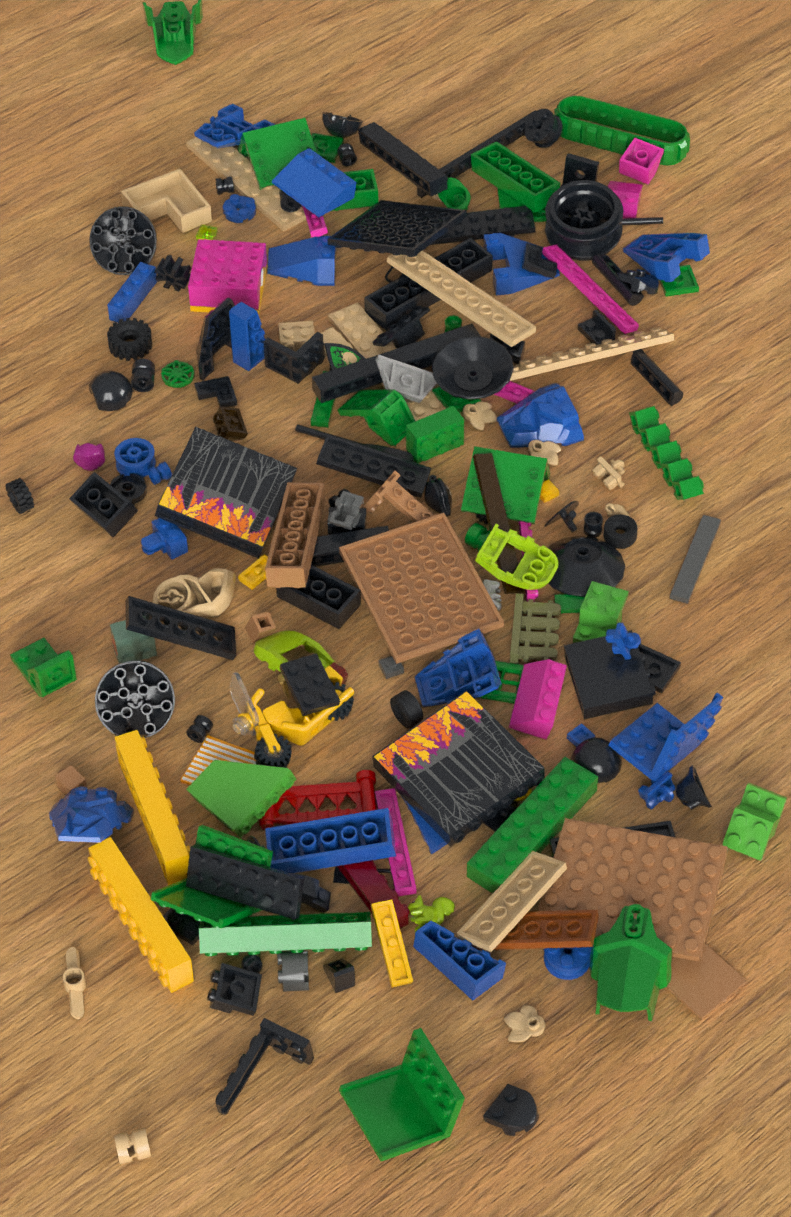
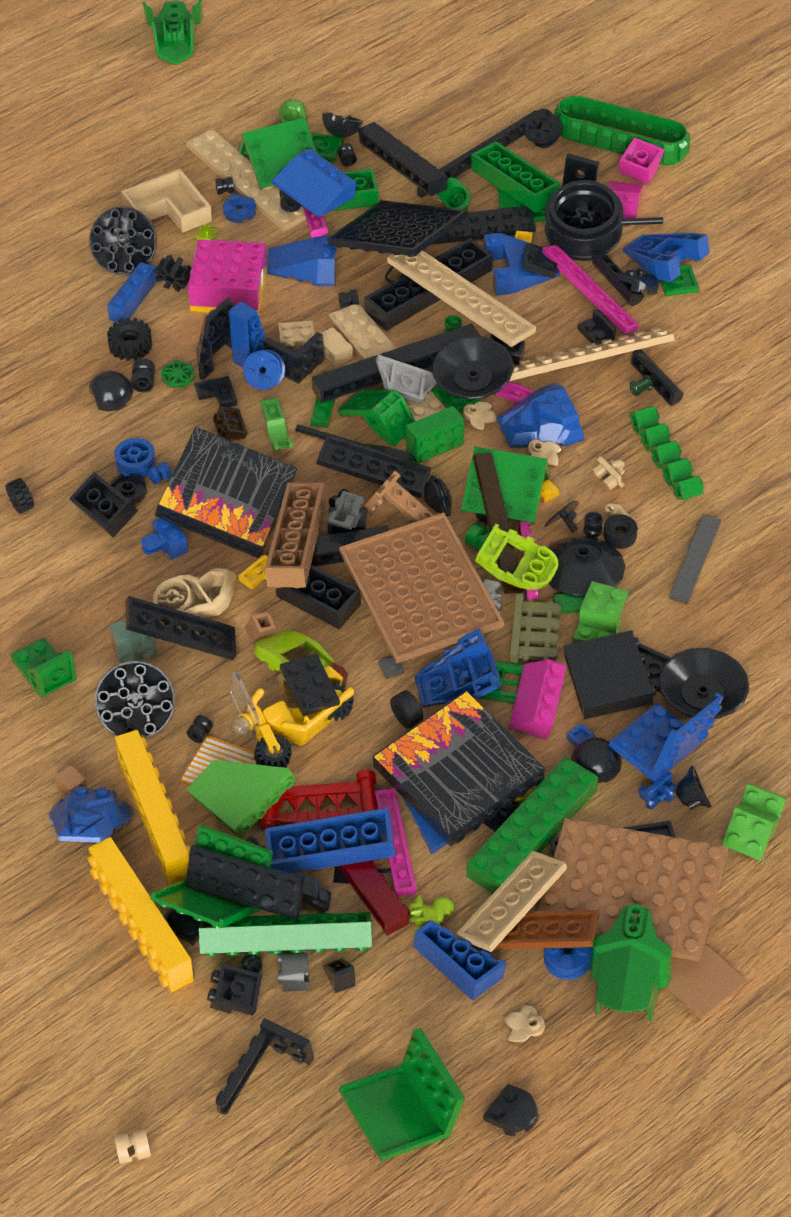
tan piece [63,947,86,1019] -> none
magenta hair [73,443,105,471] -> none
blue wedge [194,103,275,149] -> none
shield [324,343,366,371] -> none
yellow plate [371,900,413,988] -> none
black bracket [372,306,430,348] -> none
blue hips [606,623,641,660] -> none
none -> blue wheel [243,349,285,390]
none -> bright green piece [260,398,293,450]
none -> bright green piece [279,98,306,123]
none -> black wheel [338,289,359,309]
none -> yellow plate [515,231,533,243]
none -> clear green bush [629,375,653,396]
none -> black dish [659,648,750,719]

